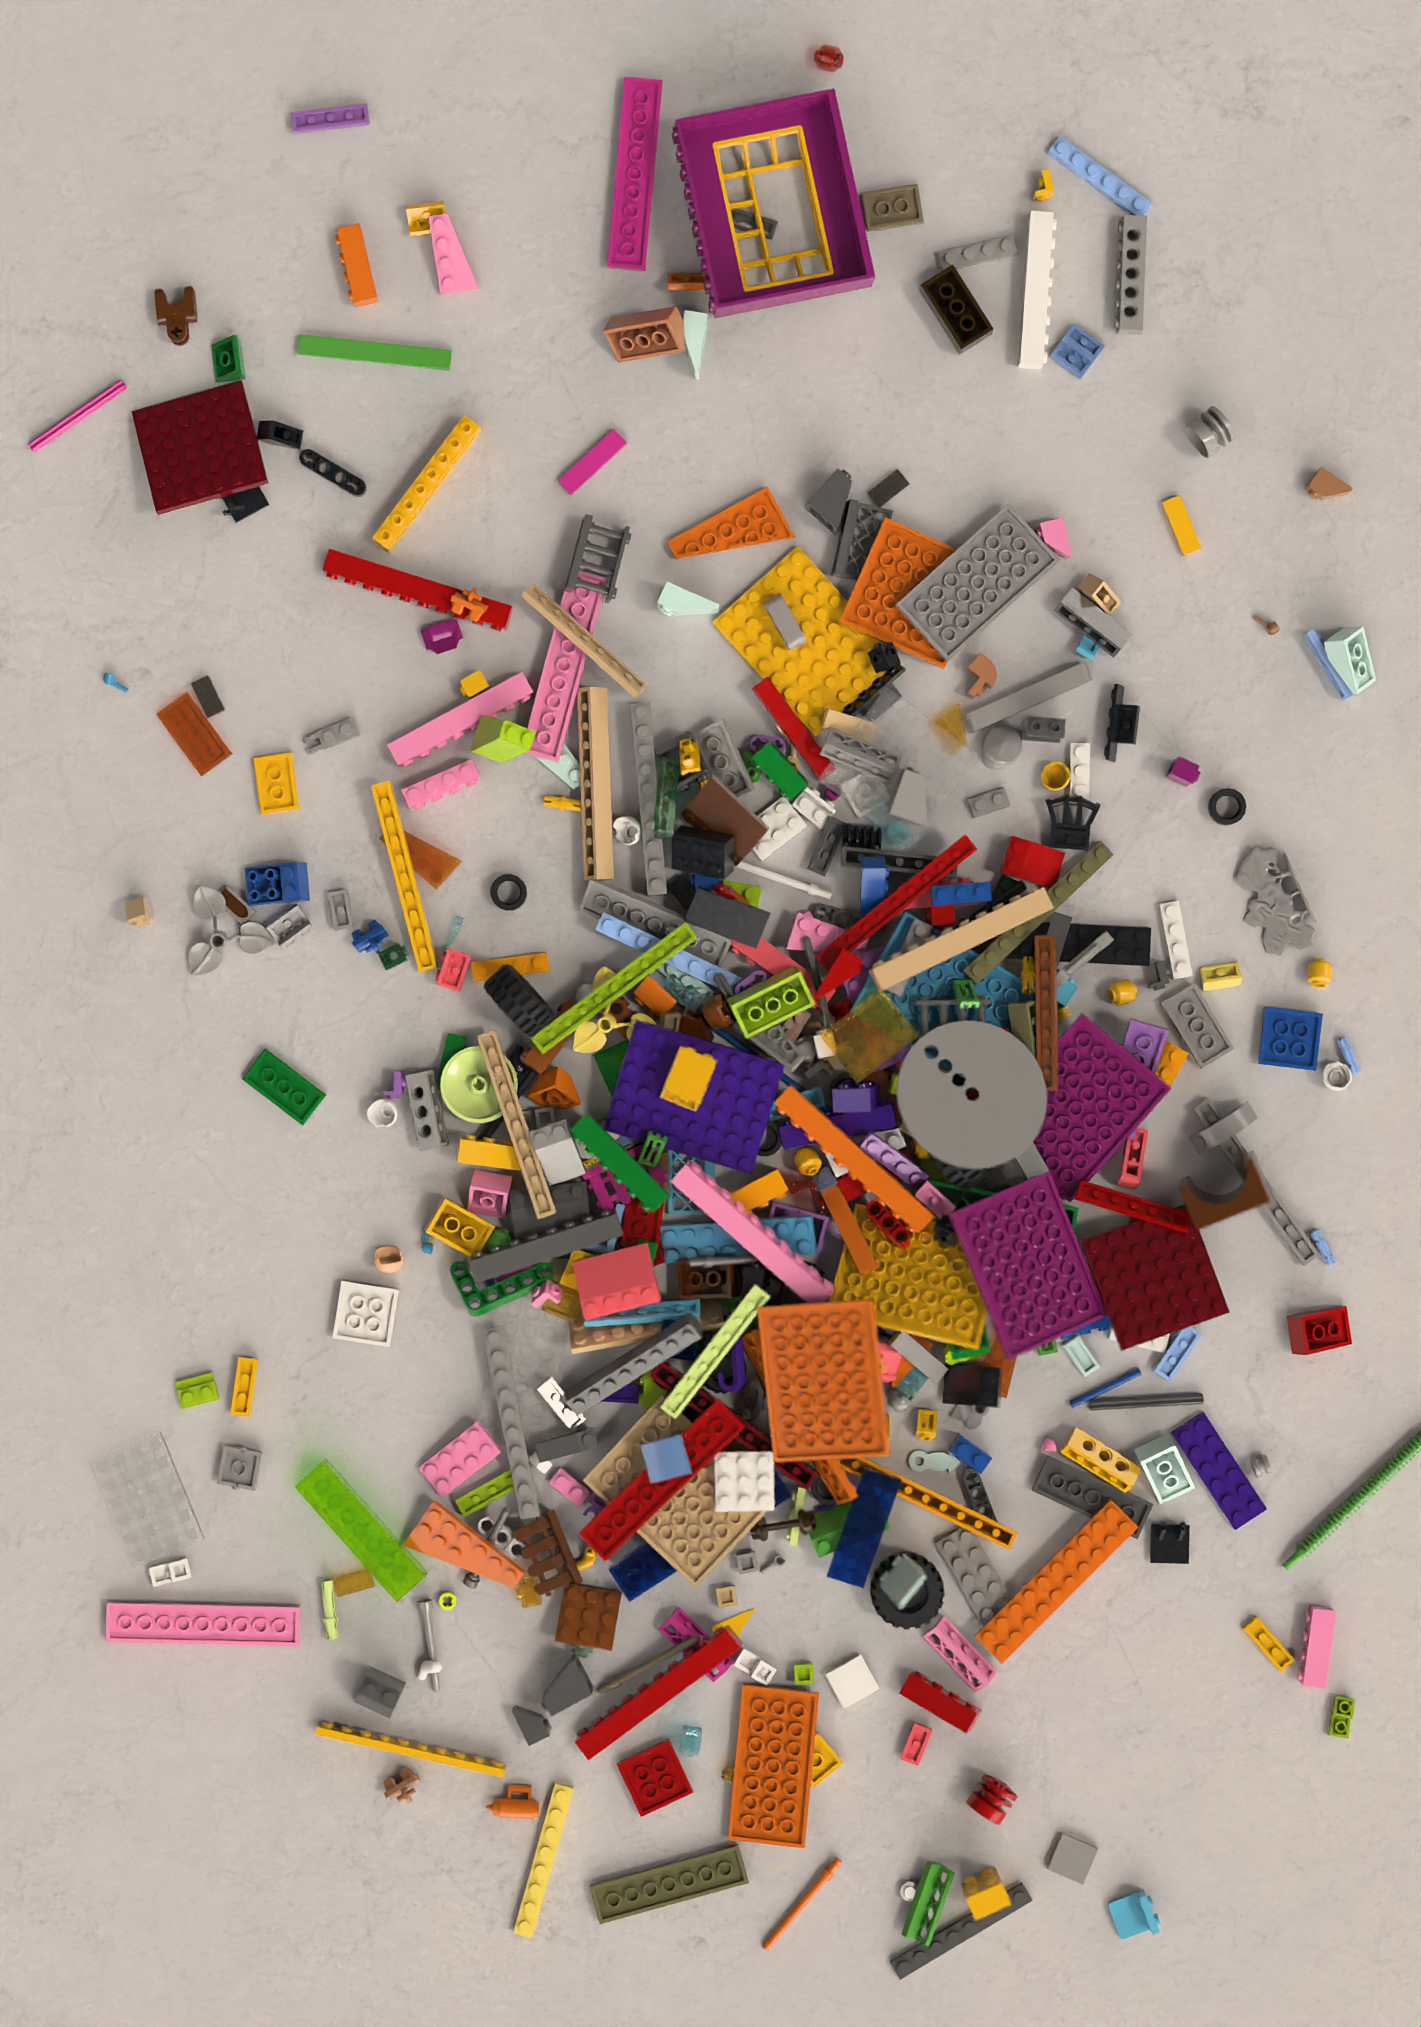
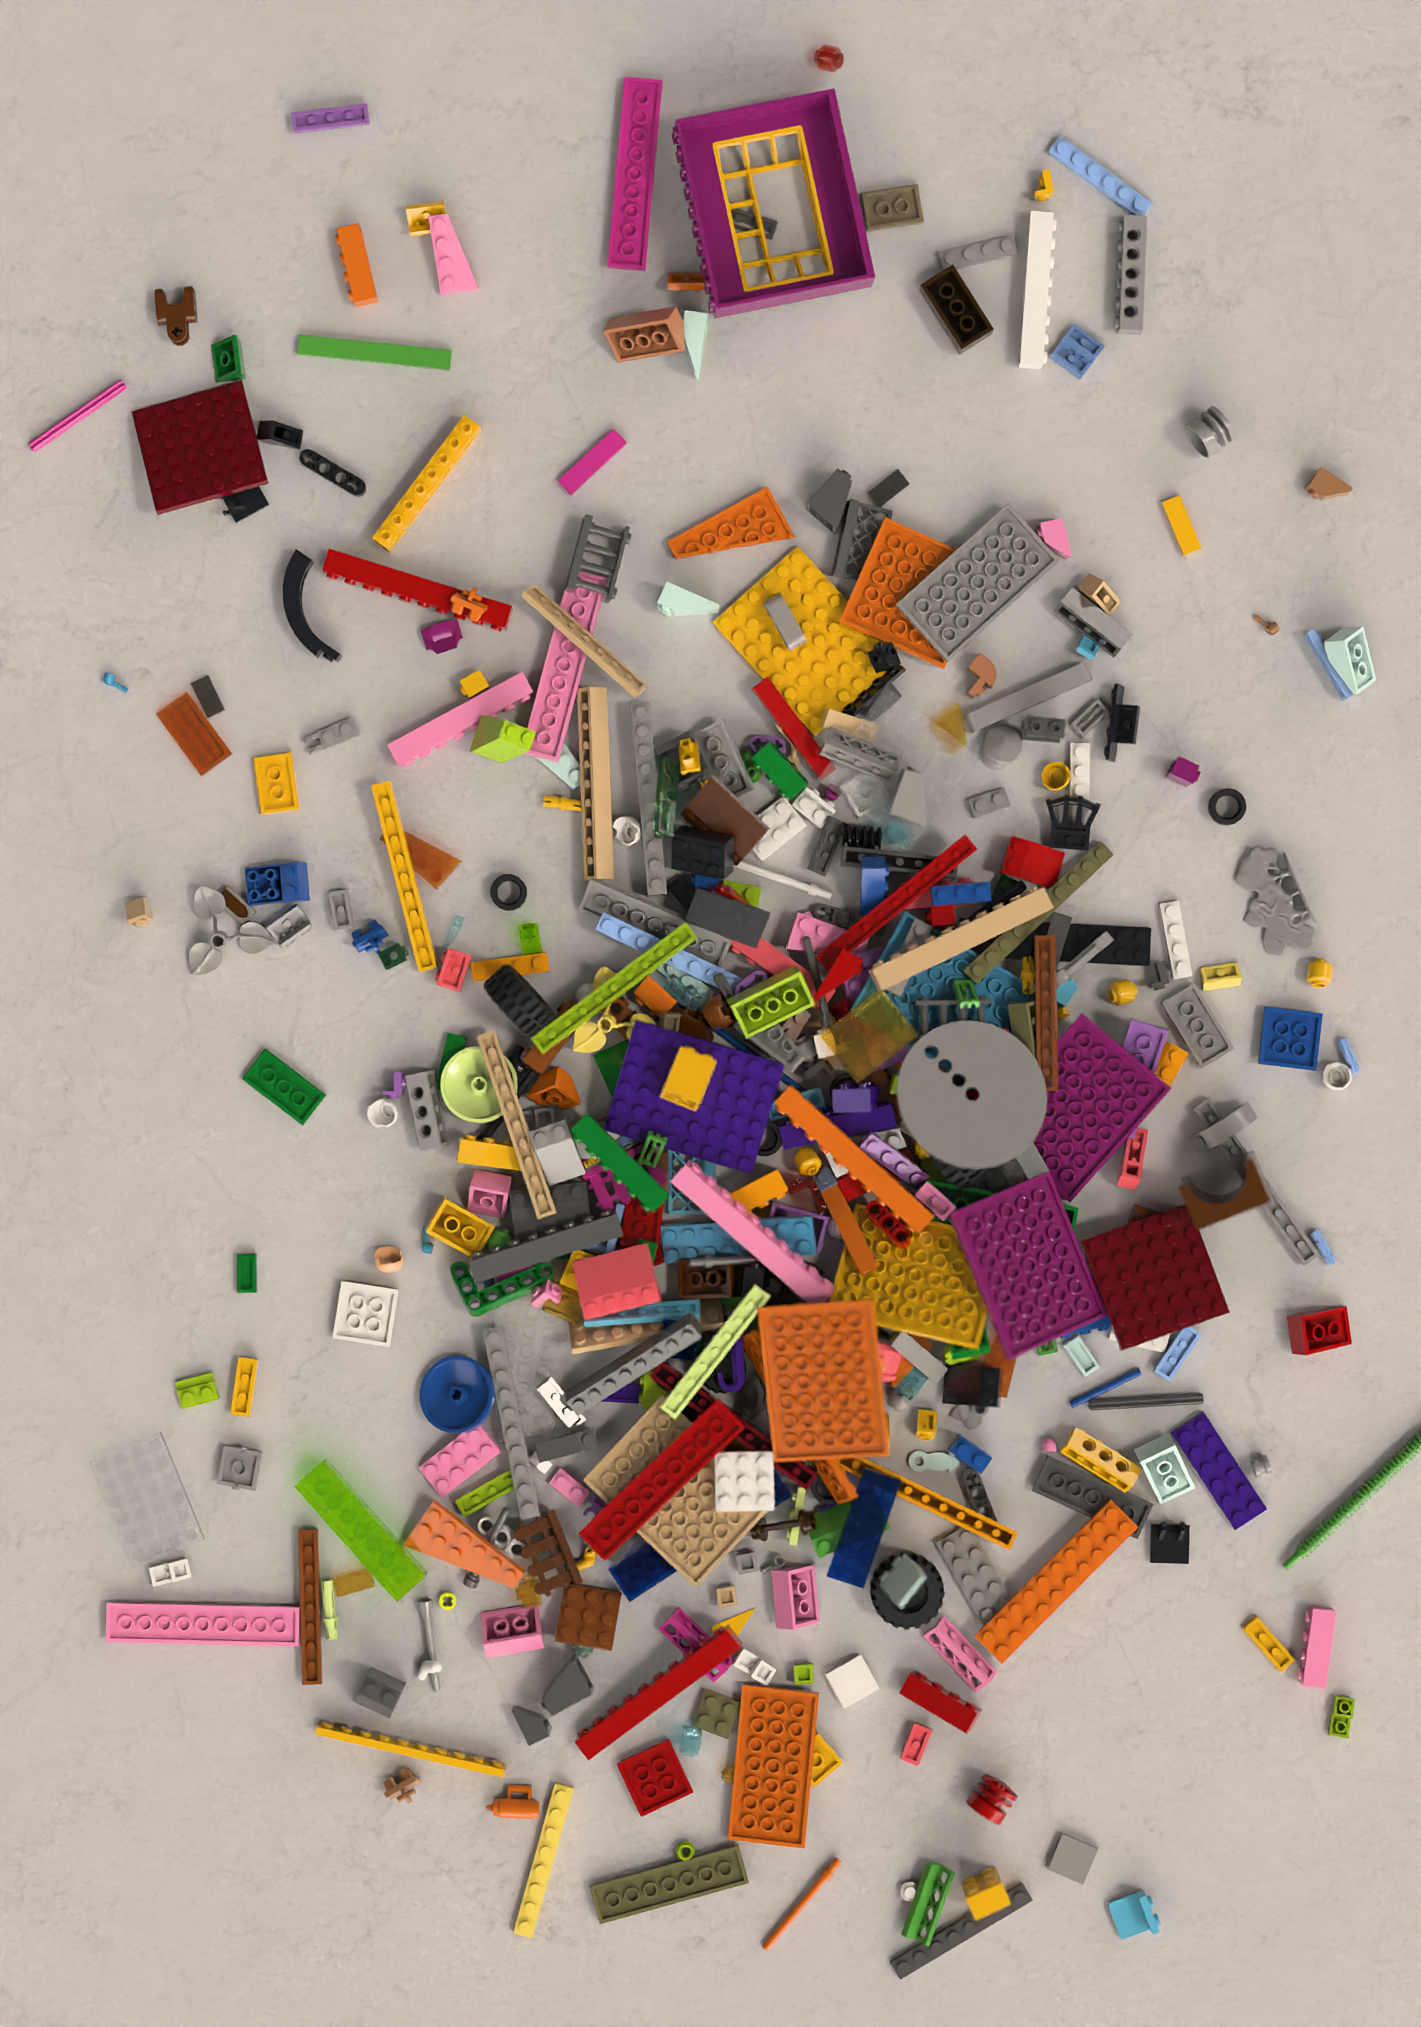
bright pink brick [401,759,481,810] -> none
dark tan bar [597,1635,699,1695] -> none
medium blue slope [641,1434,691,1483] -> none
black brick [933,1214,958,1248] -> none
red tile [1075,1180,1191,1233] -> none
none -> green tile [237,1254,257,1293]
none -> black arch [283,549,342,662]
none -> dark orange plate [298,1529,323,1685]
none -> blue dish [420,1356,495,1434]
none -> bright pink slope [481,1603,544,1658]
none -> clear neon green slope [518,923,542,955]
none -> lime plate [676,1841,695,1860]
none -> olive plate [692,1688,741,1739]
none -> bright pink slope [771,1564,820,1630]
none -> light grey tile [1069,698,1109,738]

